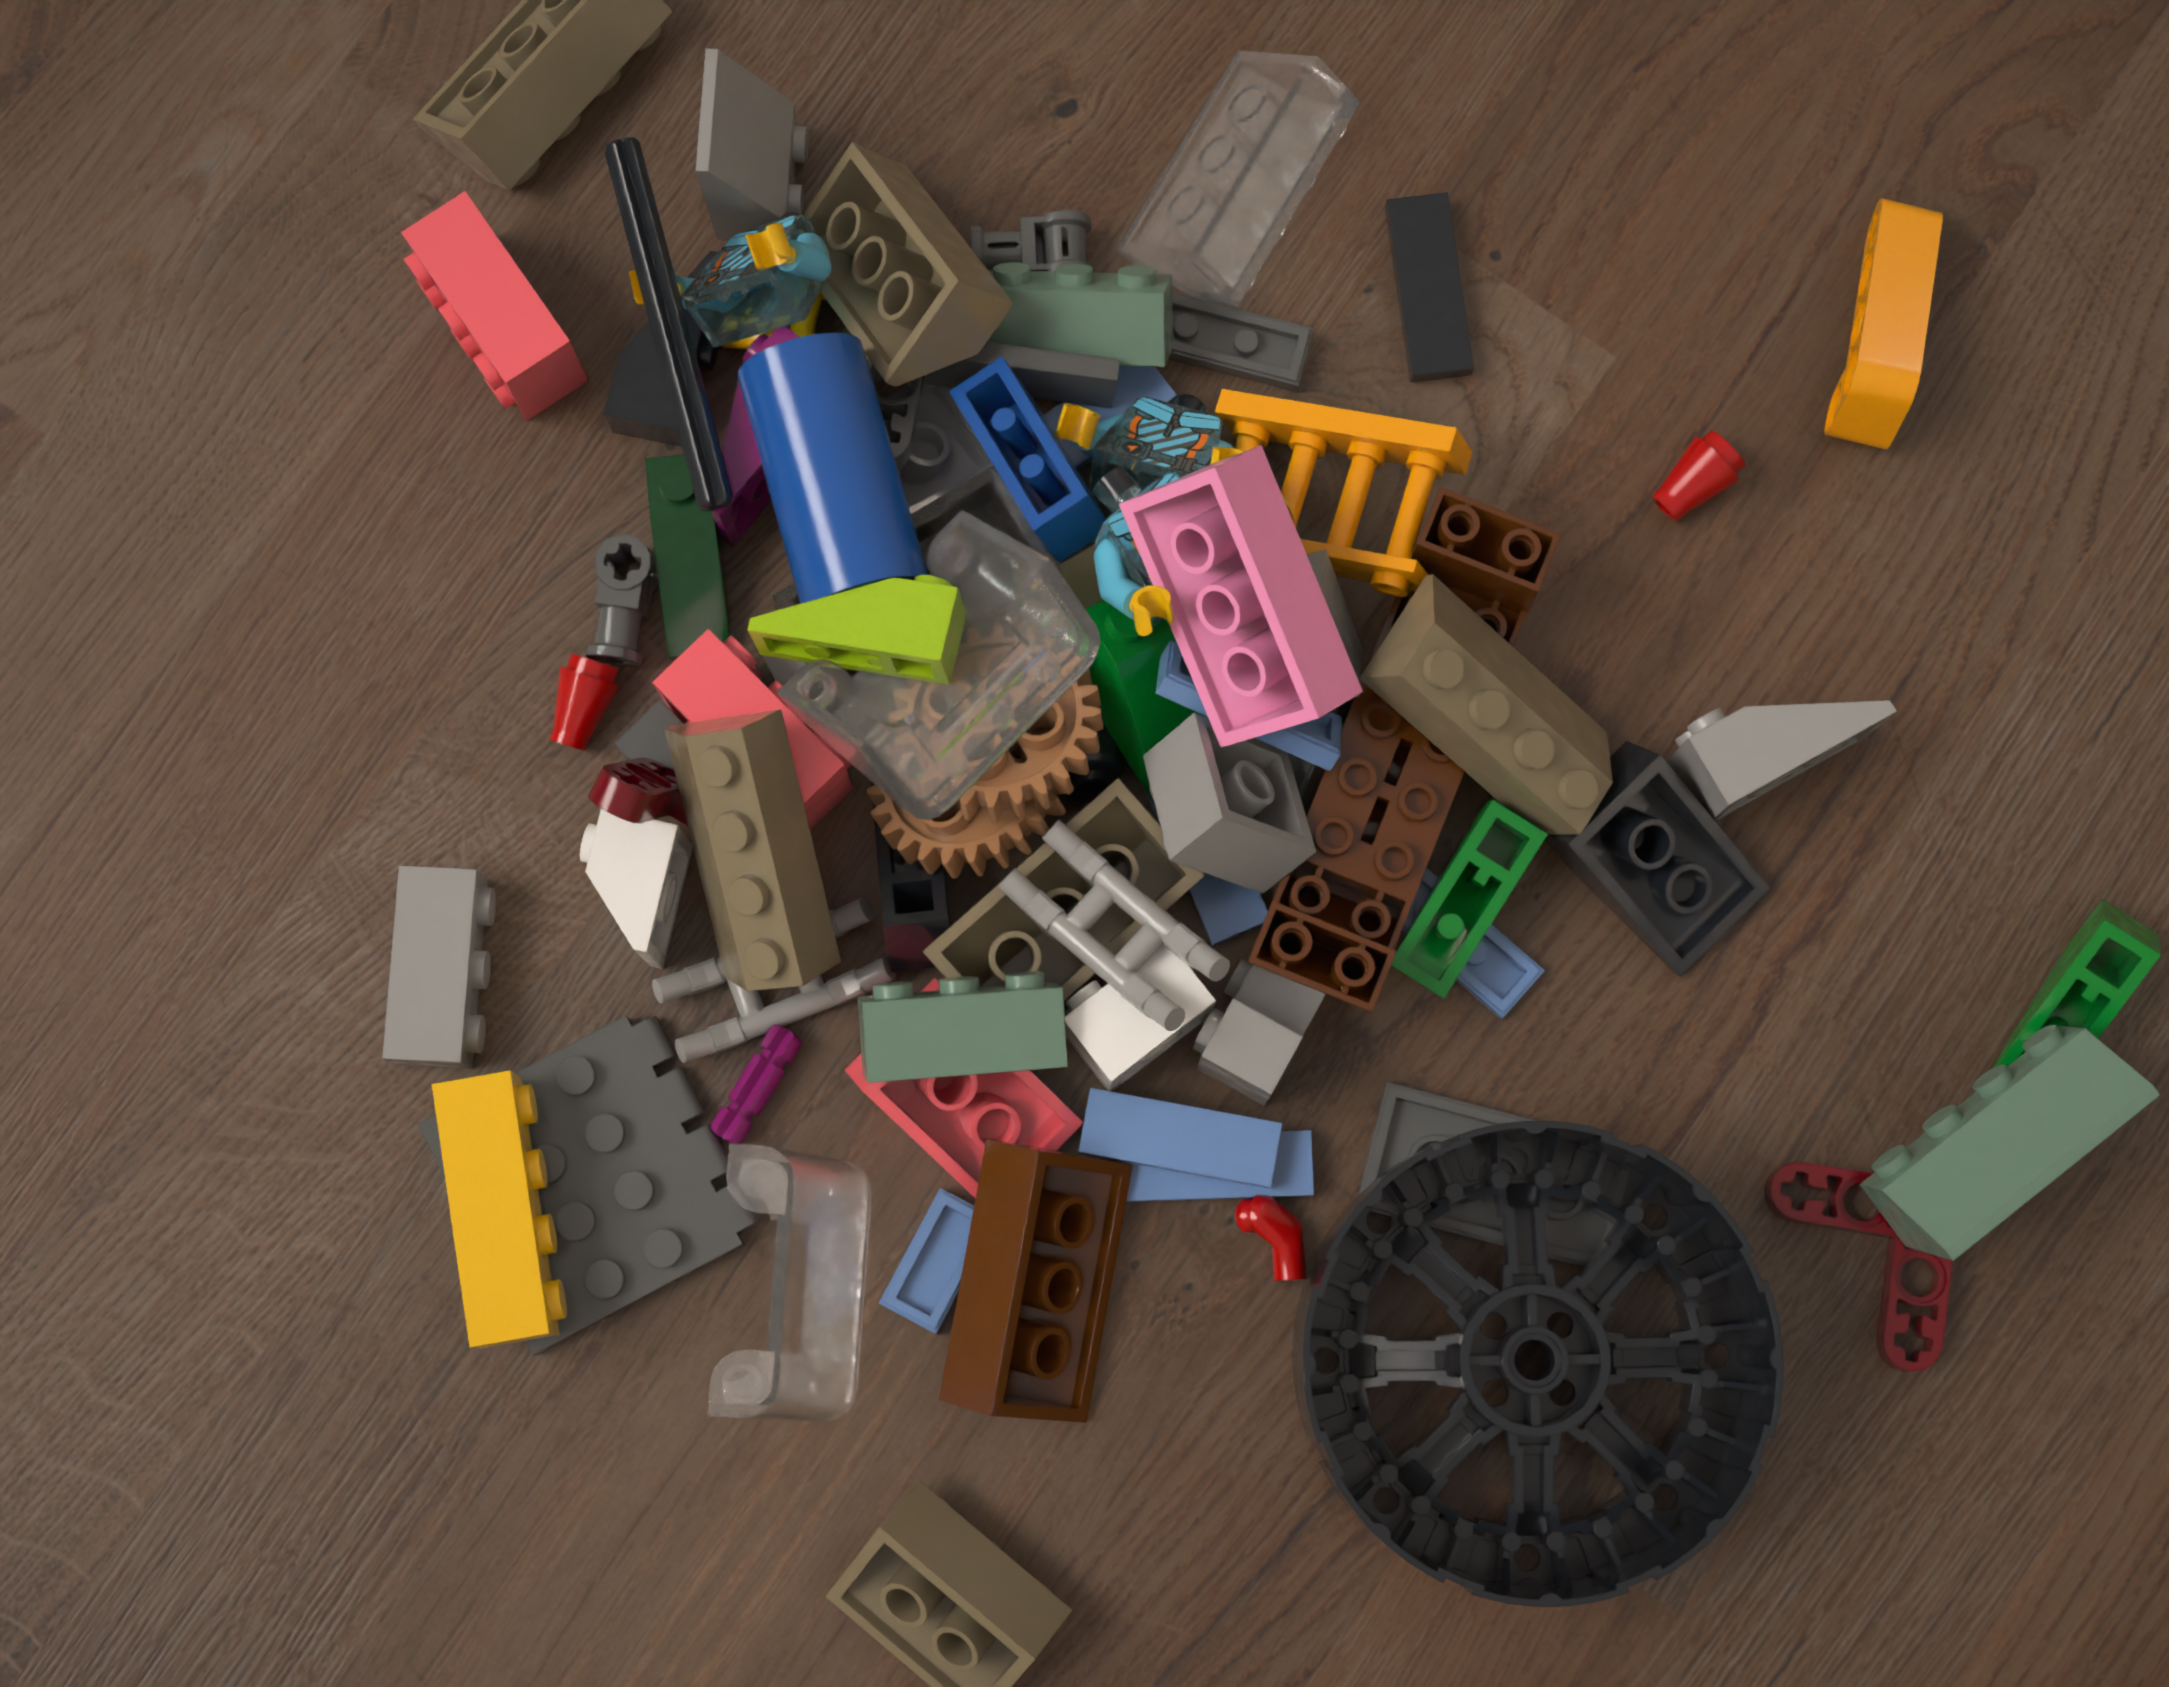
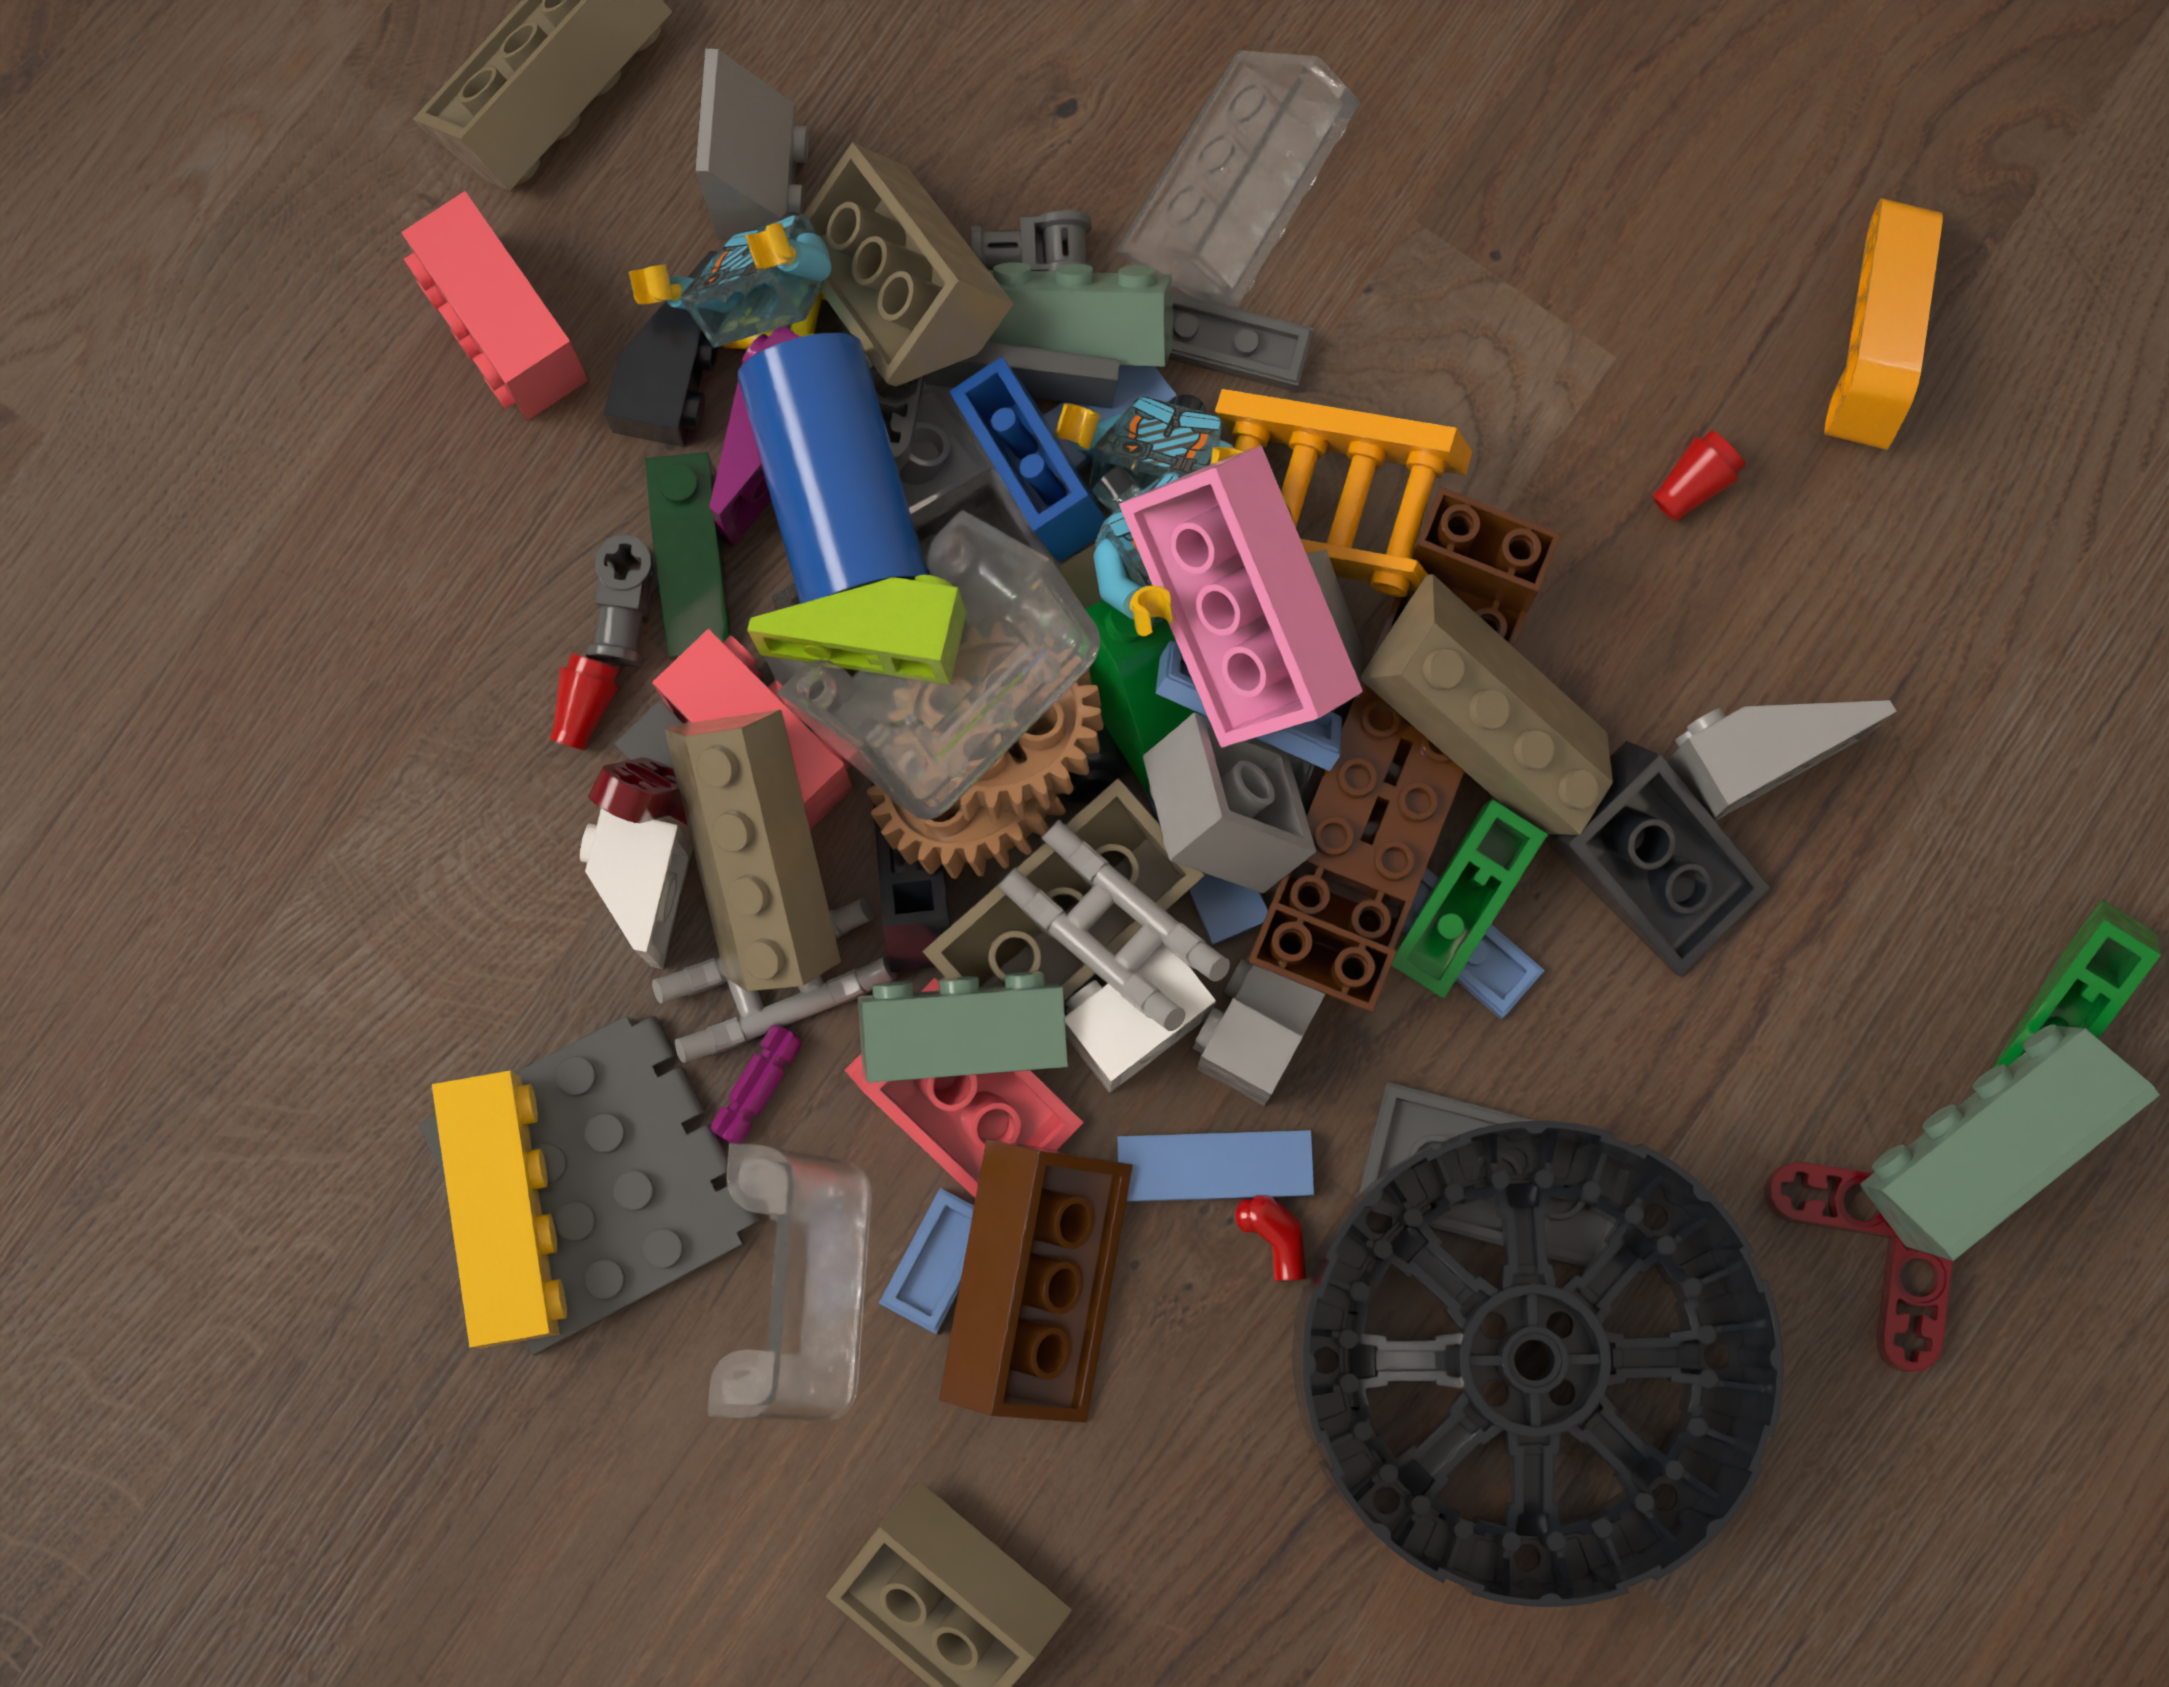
light grey brick [382,866,496,1069] -> none
black axle [605,137,733,511] -> none
medium blue tile [1078,1088,1282,1189] -> none
black tile [1385,192,1474,382] -> none

